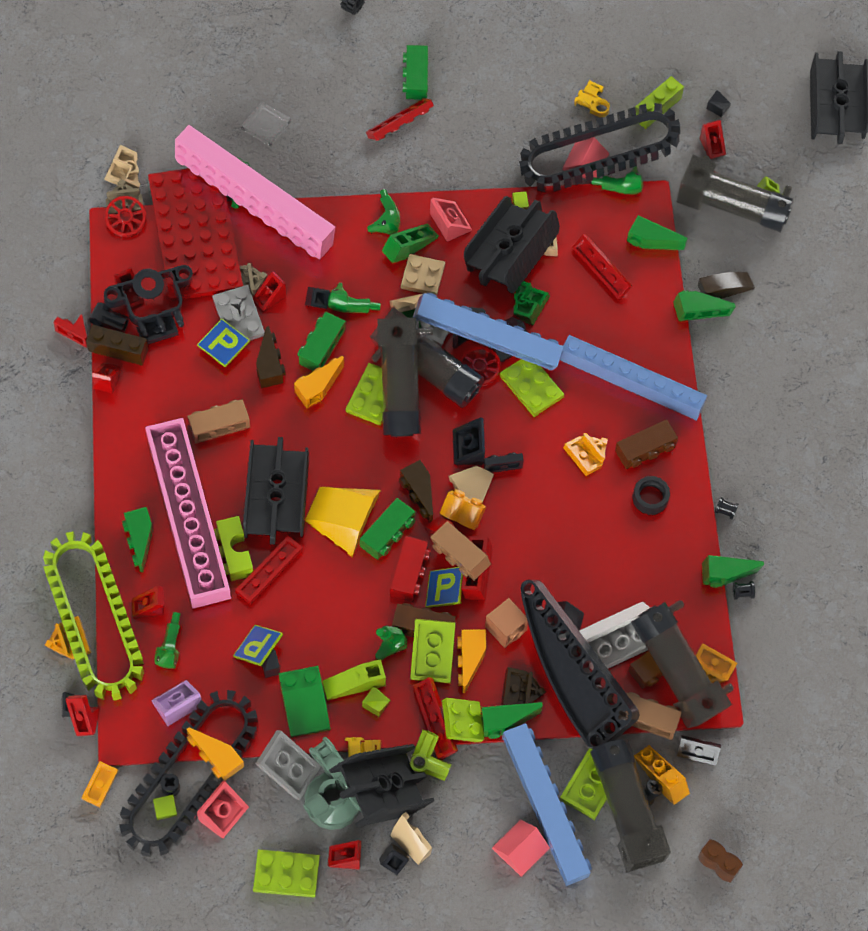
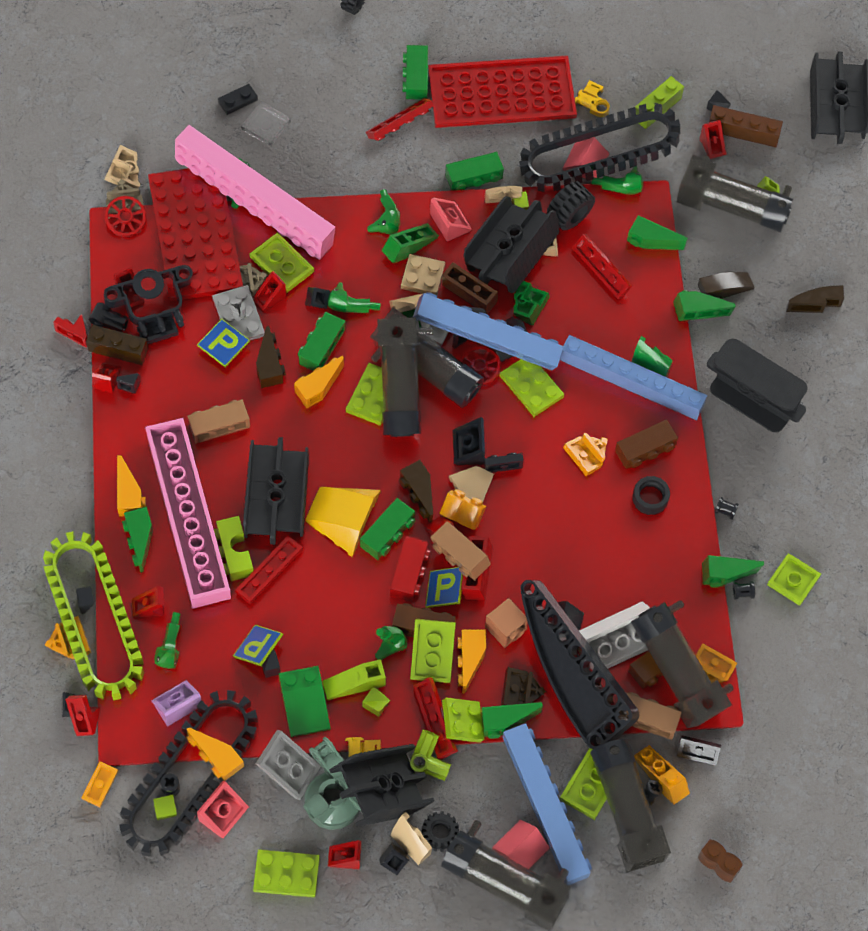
none -> black slope [76,586,94,614]
none -> black slope [116,373,141,393]
none -> light orange slope [117,455,146,516]
none -> black plate [218,84,258,115]
none -> lime plate [250,232,314,293]
none -> black tyre [422,811,459,852]
none -> red plate [428,56,577,128]
none -> clear smoke piece [441,820,571,931]
none -> reddish brown brick [442,262,498,314]
none -> green brick [445,152,504,190]
none -> tan slope [485,186,523,203]
none -> black tyre [547,181,595,230]
none -> green slope [631,336,673,377]
none -> black piece [707,339,808,432]
none -> reddish brown brick [709,105,783,147]
none -> lime plate [767,553,821,606]
none -> dark brown slope [786,285,844,313]

